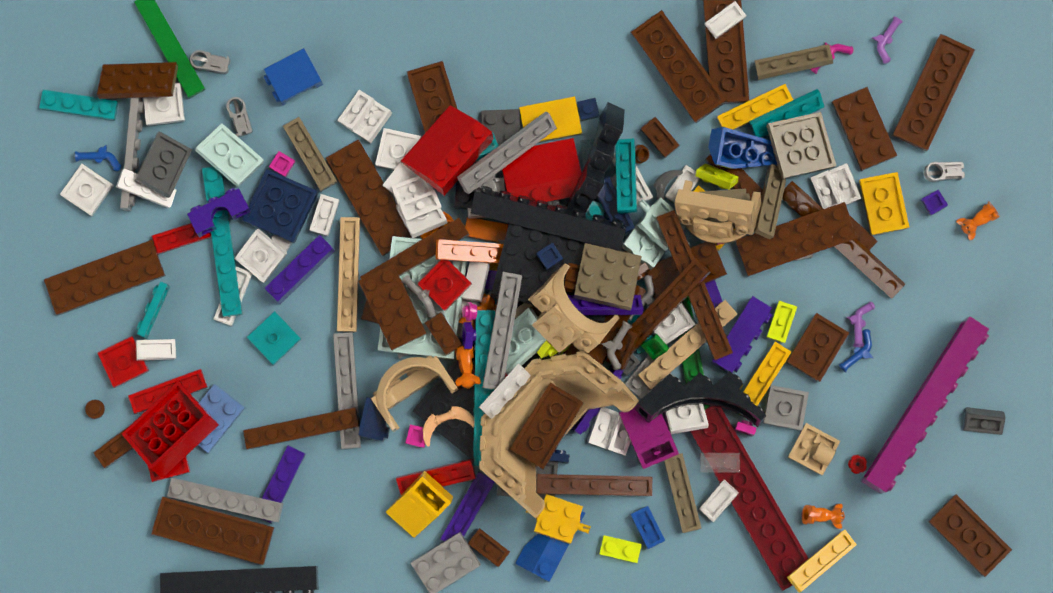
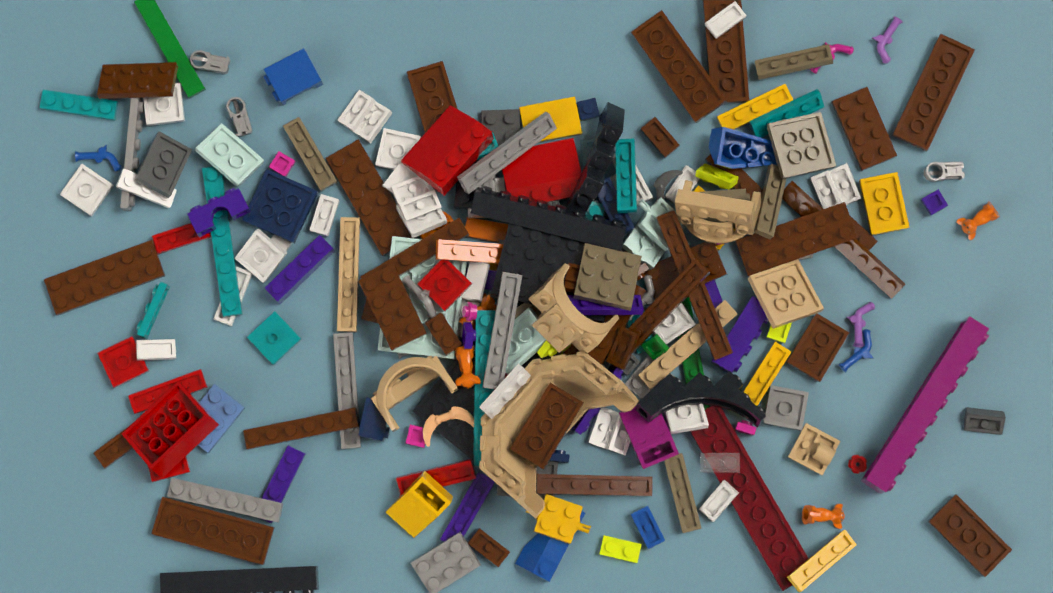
reddish brown plate [85,399,105,419] -> none
dark blue plate [536,243,563,270] -> none
light grey piece [602,321,633,370] -> none
reddish brown plate [635,144,649,164] -> none
none -> tan plate [748,259,824,329]

